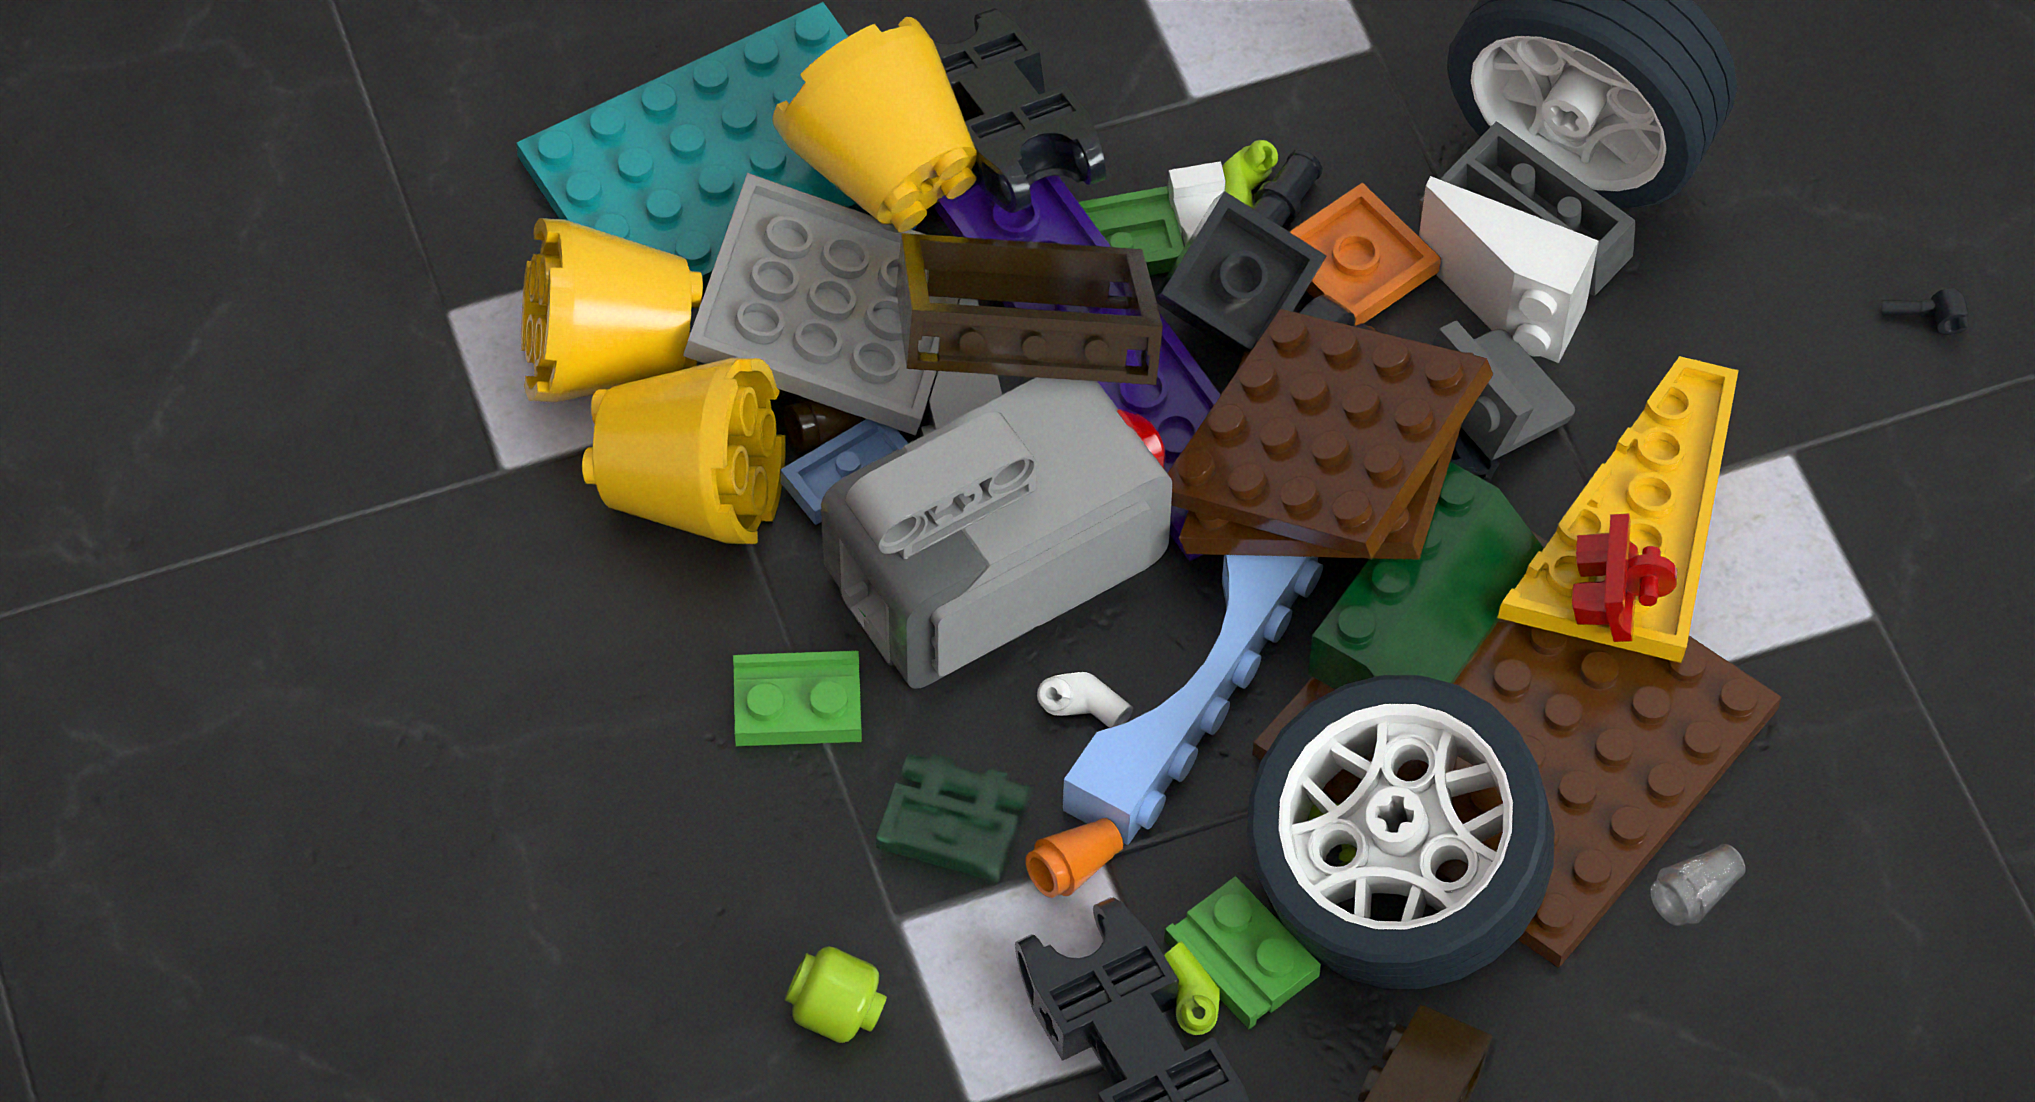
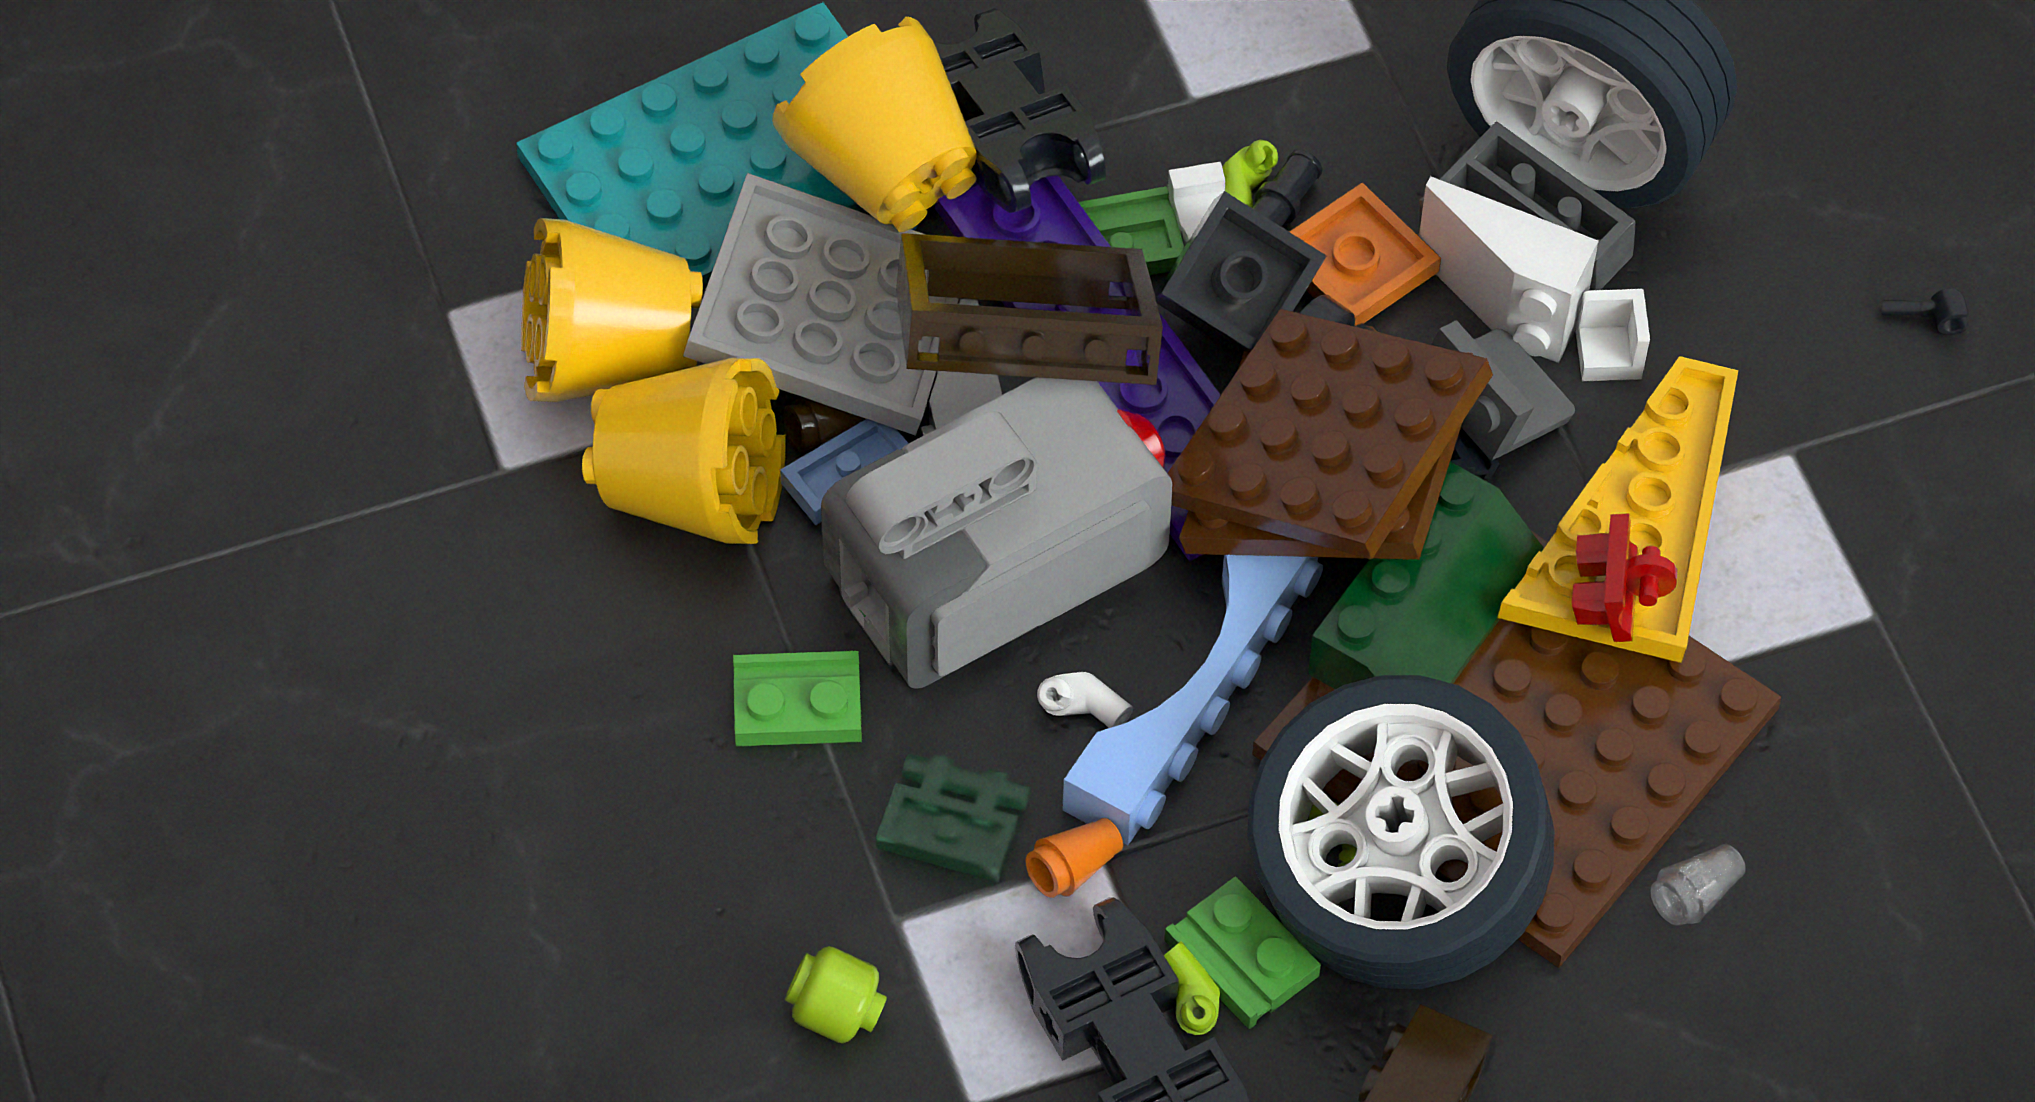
none -> white panel [1576,289,1650,381]

